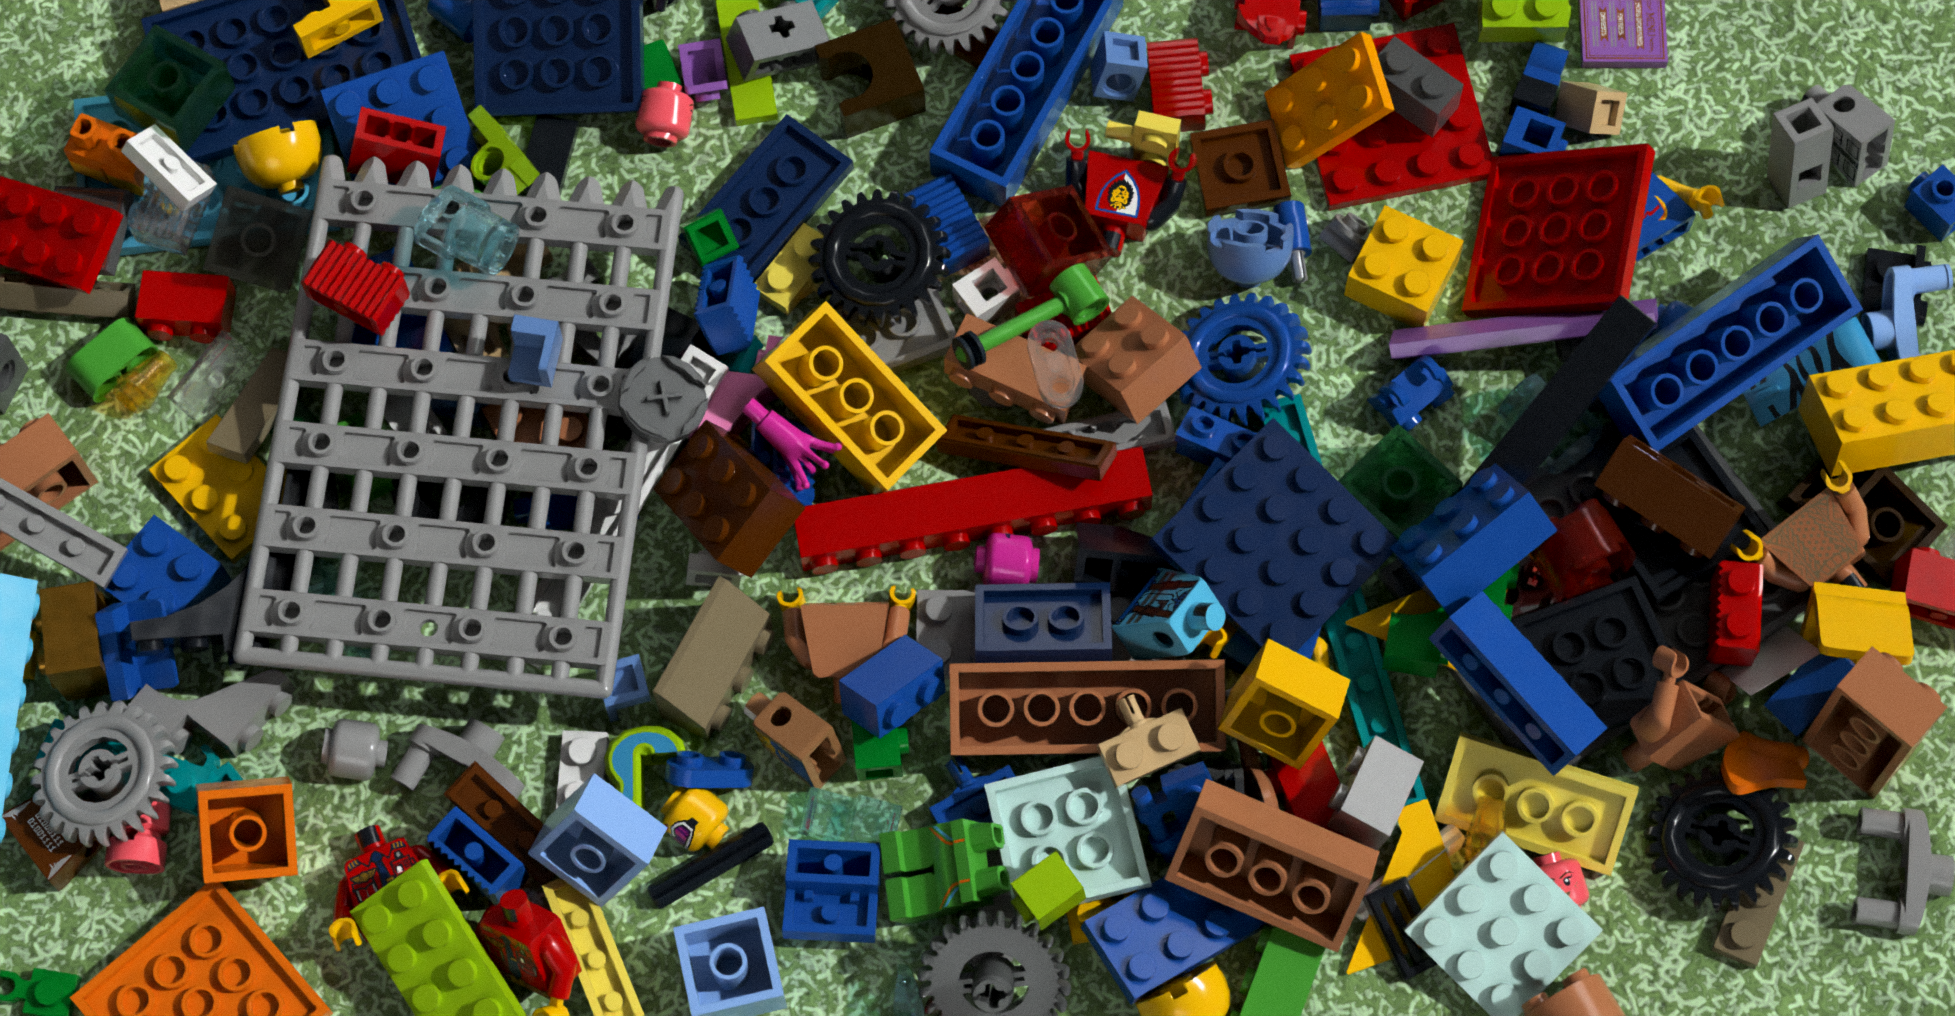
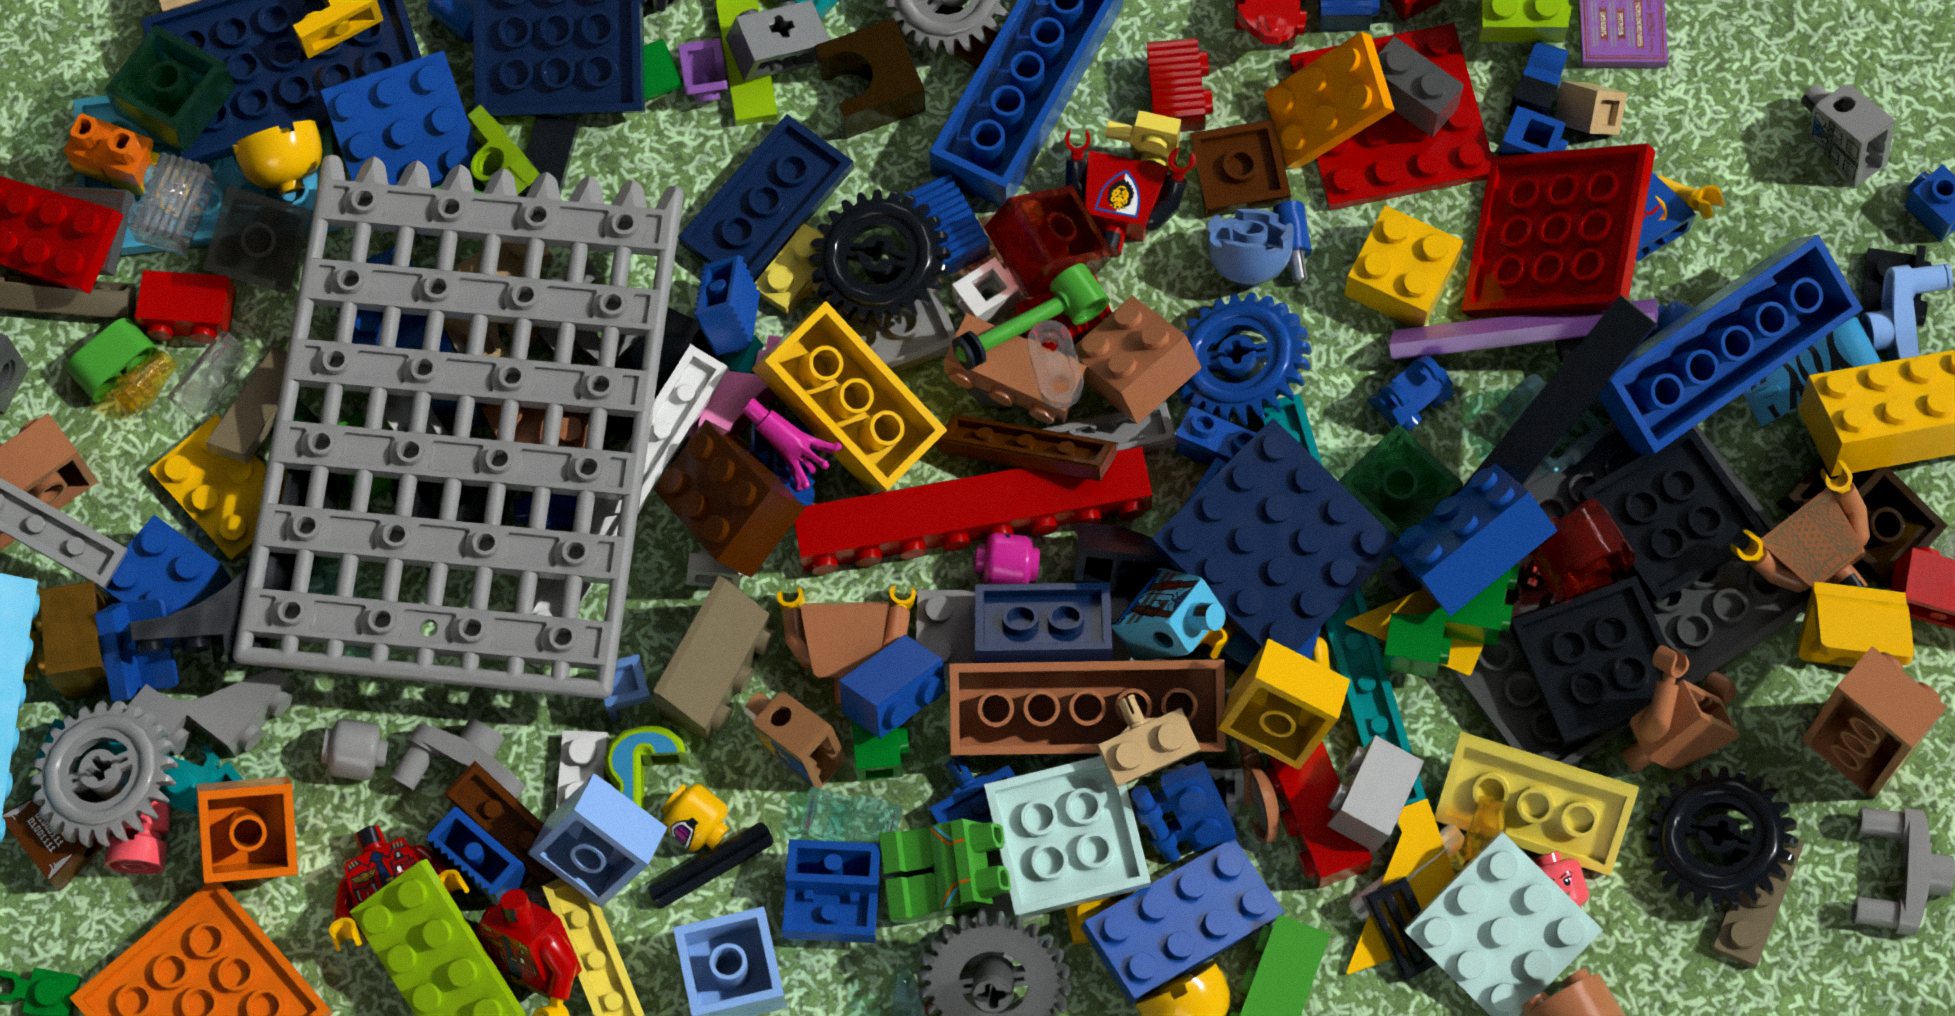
white plate [121,124,217,211] -> none
red brick [301,239,410,336] -> none
red brick [347,107,446,188] -> none
clear light blue piece [413,185,520,276] -> none
medium blue panel [508,314,563,388] -> none
dark grey tile [618,355,708,444] -> none
coral head [635,81,694,147] -> none
blue plate [664,751,754,788] -> none
green slope [679,207,740,266] -> none
lime brick [1010,851,1086,931] -> none
medium blue brick [1090,31,1148,102] -> none
nougat brick [1165,779,1380,953] -> none
light grey plate [1319,212,1369,264] -> none
blue brick [1428,591,1607,776] -> none
reddish brown brick [1594,434,1746,559] -> none
red brick [1706,560,1764,667] -> none
white sticker [1719,626,1821,696] -> none
orange arm [1721,731,1810,795] -> none
blue tile [1764,654,1856,737] -> none
light grey brick [1767,98,1834,208] -> none

